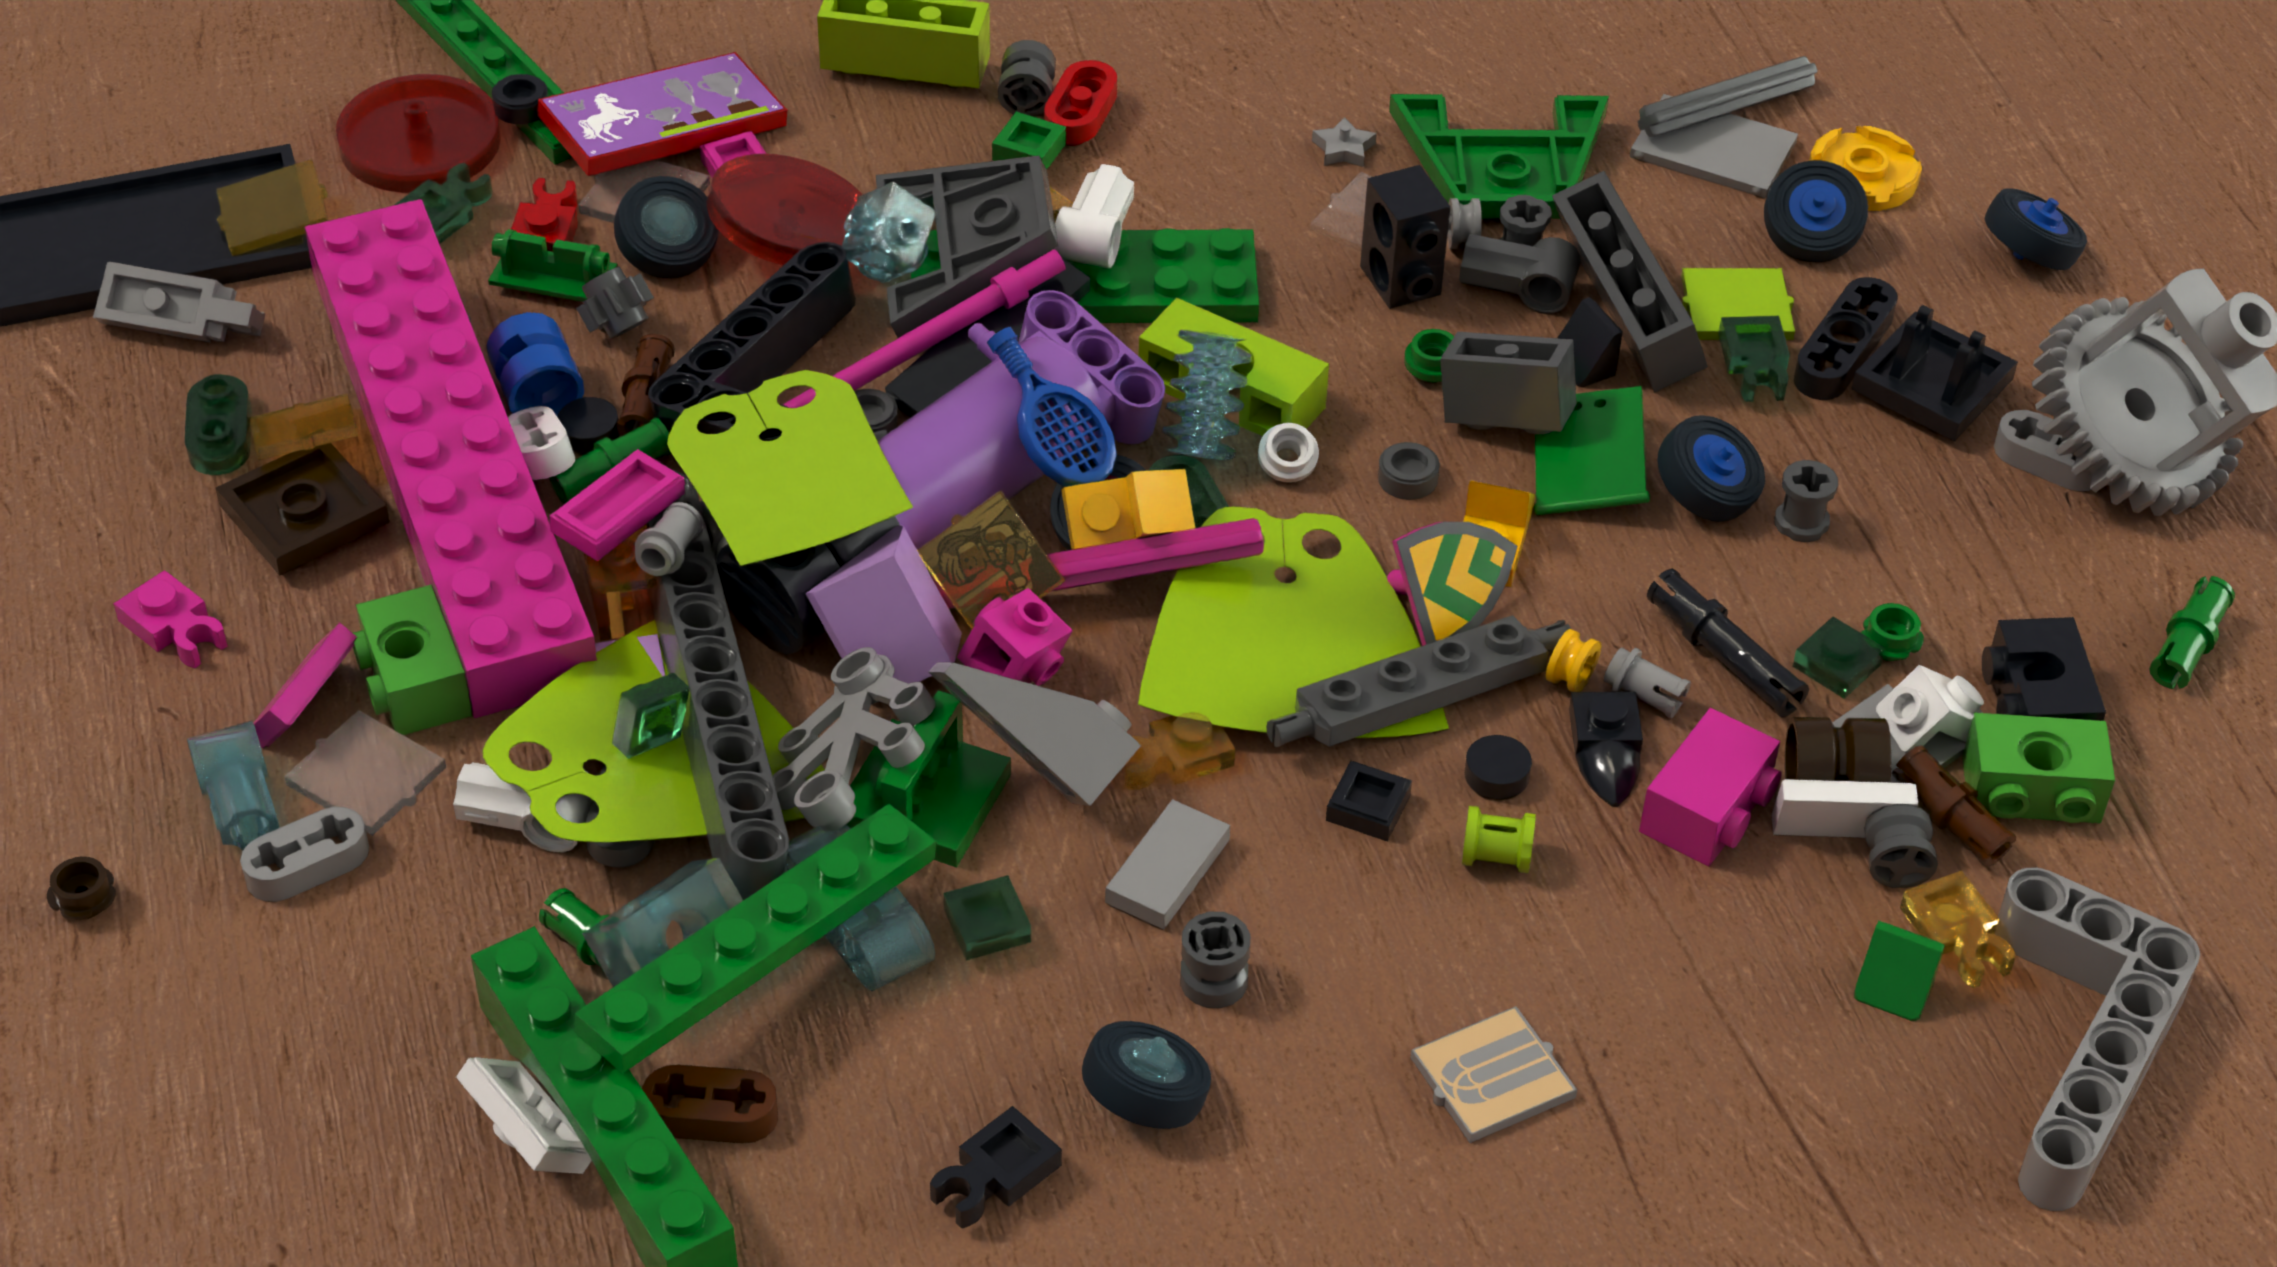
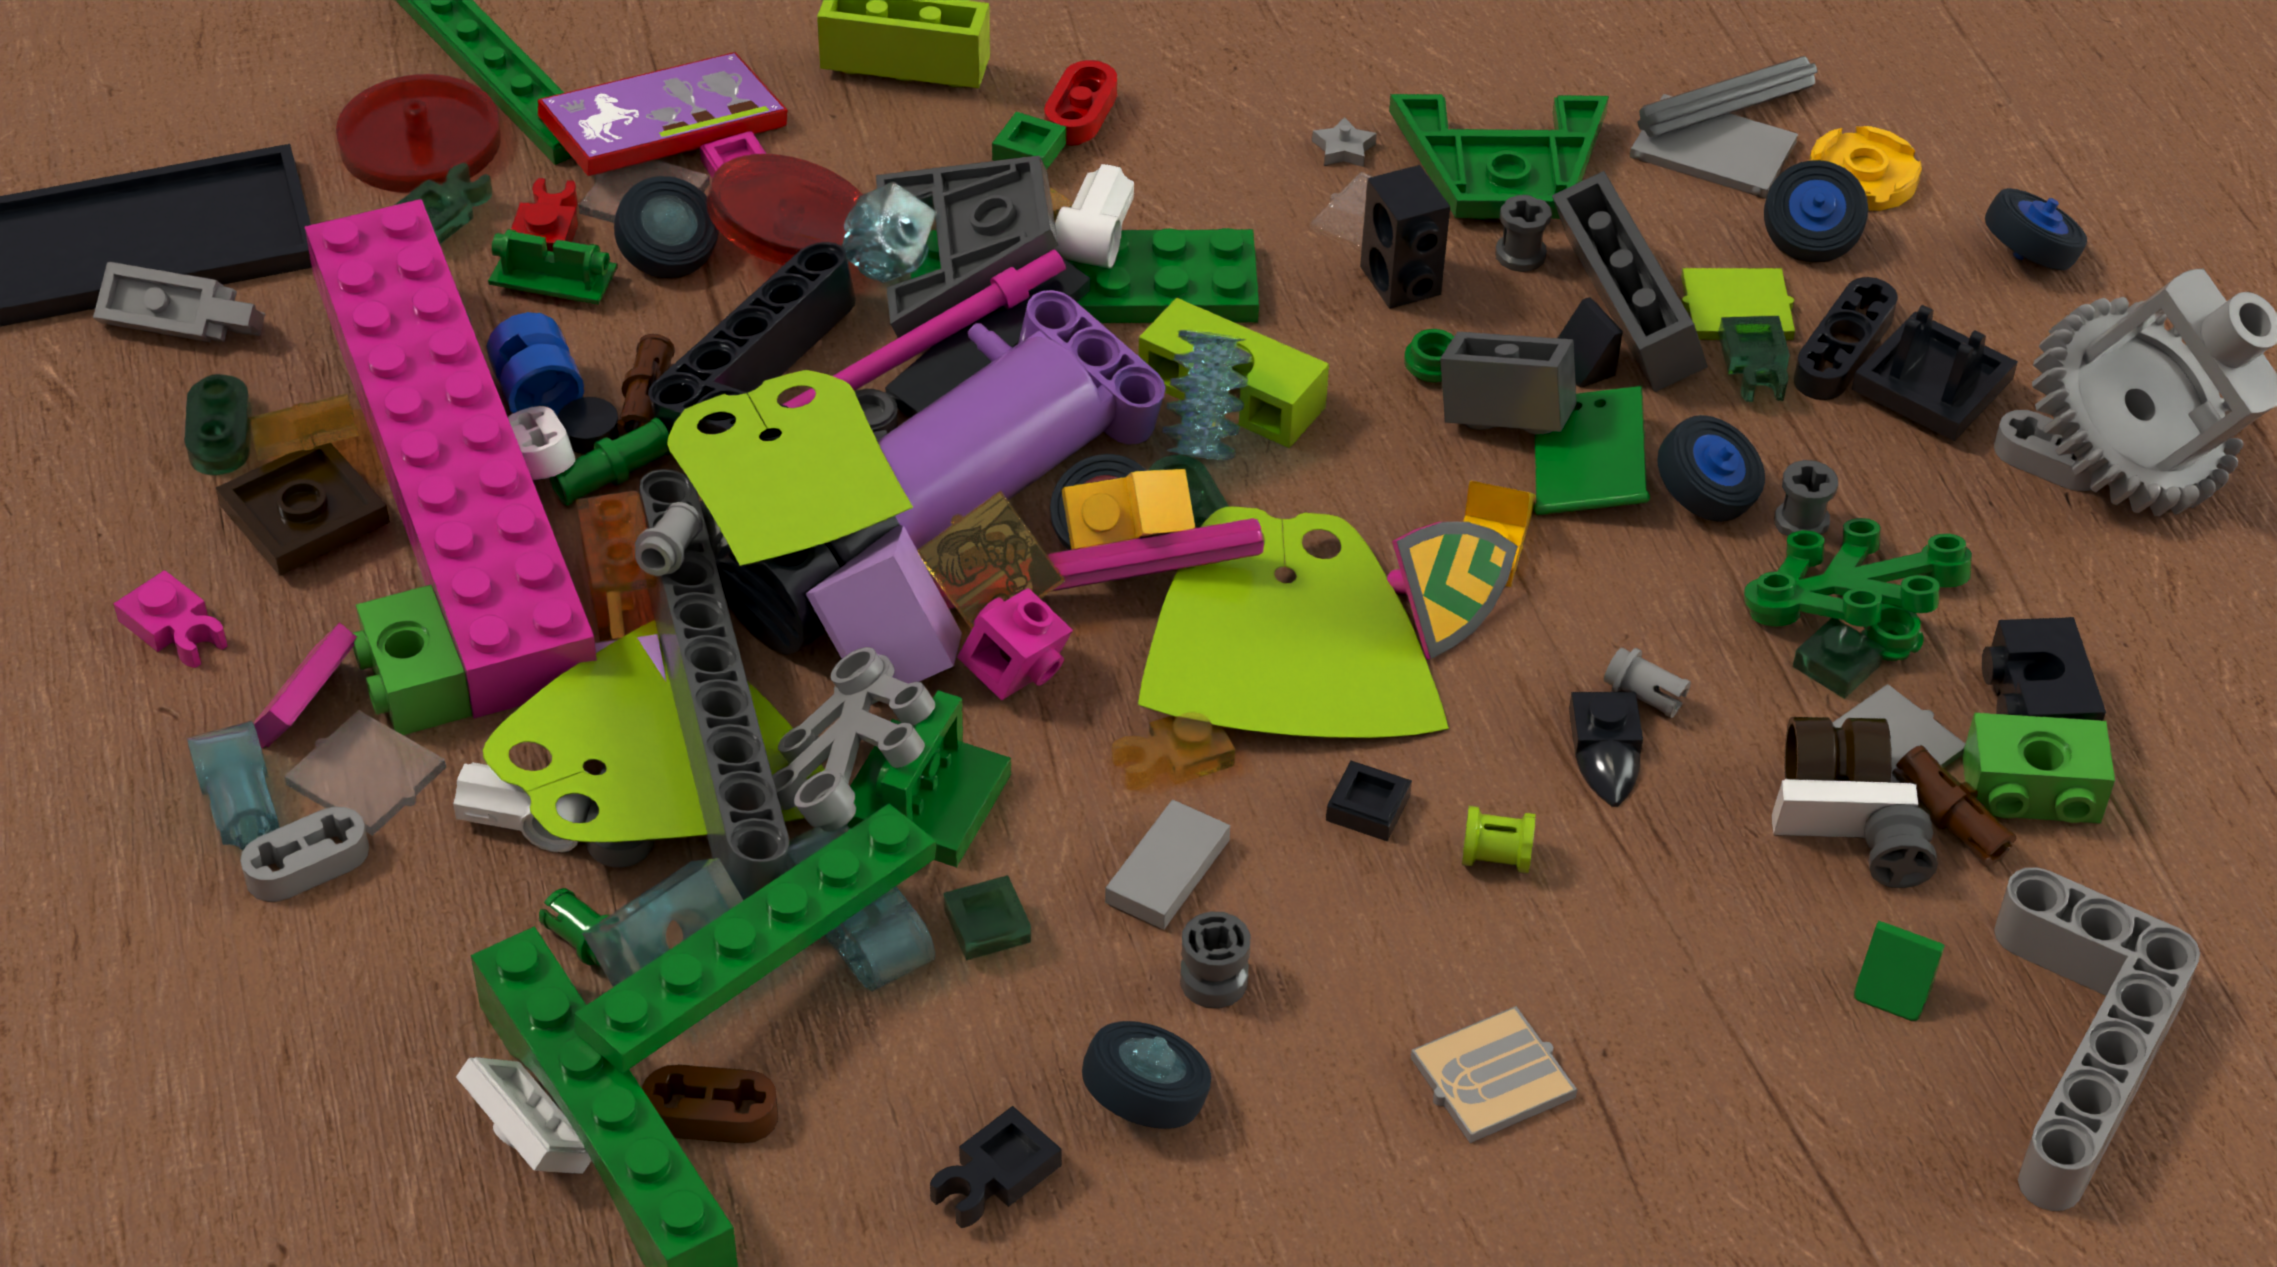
dark brown plate [47,856,116,920] -> none
clear yellow piece [216,159,328,256] -> none
black tile [492,74,548,124] -> none
dark pink tile [549,449,685,561] -> none
dark grey gear [576,267,654,339] -> none
clear green plate [612,672,690,759] -> none
light grey slope [929,662,1141,806] -> none
blue piece [987,327,1117,487] -> none
dark grey wheel [998,40,1056,116] -> none
white plate [1258,423,1319,482] -> none
dark grey plate [1266,615,1571,747] -> none
dark grey tile [1378,442,1440,500] -> none
light grey bush [1447,198,1481,249] -> none
dark grey piece [1459,234,1581,314] -> none
black tile [1464,735,1532,799] -> none
yellow bush [1546,629,1601,692] -> none
dark pink brick [1639,707,1782,867] -> none
black pin [1647,568,1809,717] -> none
white bracket [1876,665,1984,753] -> none
clear yellow plate [1900,870,2016,988] -> none
green pin [2149,576,2235,689] -> none
none -> green plant [1744,518,1972,627]

